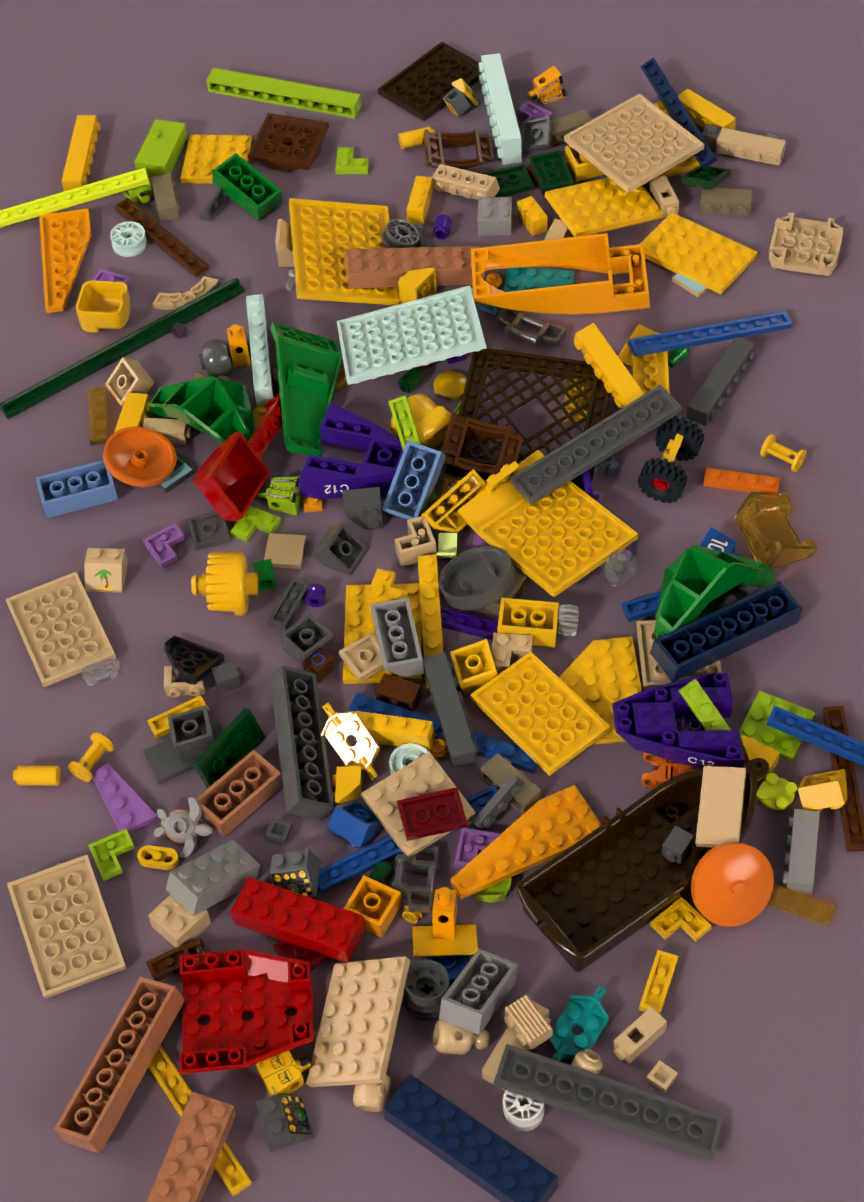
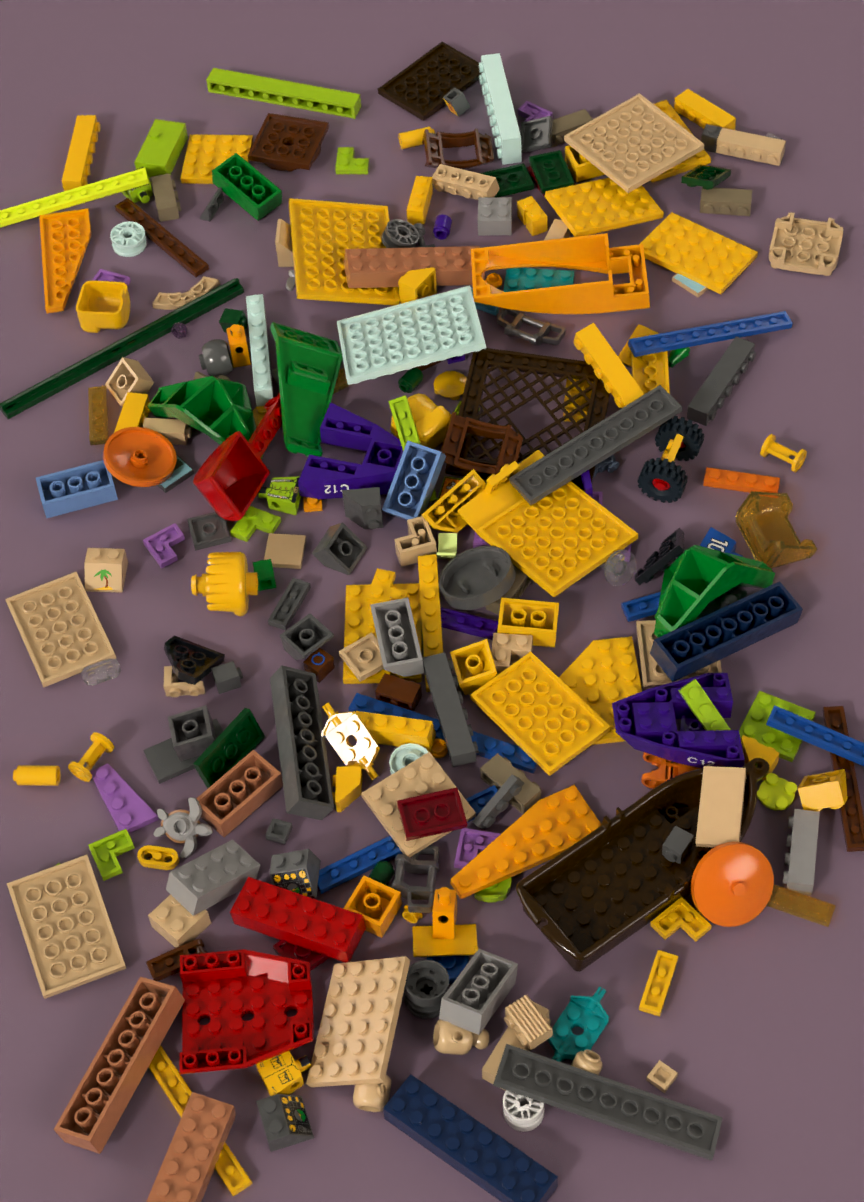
yellow plate [147,695,210,739] -> none
dark purple wheel [305,584,326,607] -> none
blue slope [327,800,383,848] -> none
yellow slope [451,78,478,106] -> none
light orange torso [527,66,566,104] -> none
light grey gear [557,604,579,637] -> none
tan brick [613,1007,667,1064] -> none
dark blue plate [640,57,717,170] -> none
tan brick [649,176,679,218] -> none
none -> dark green brick [219,308,248,333]
none -> black plate [635,527,684,586]

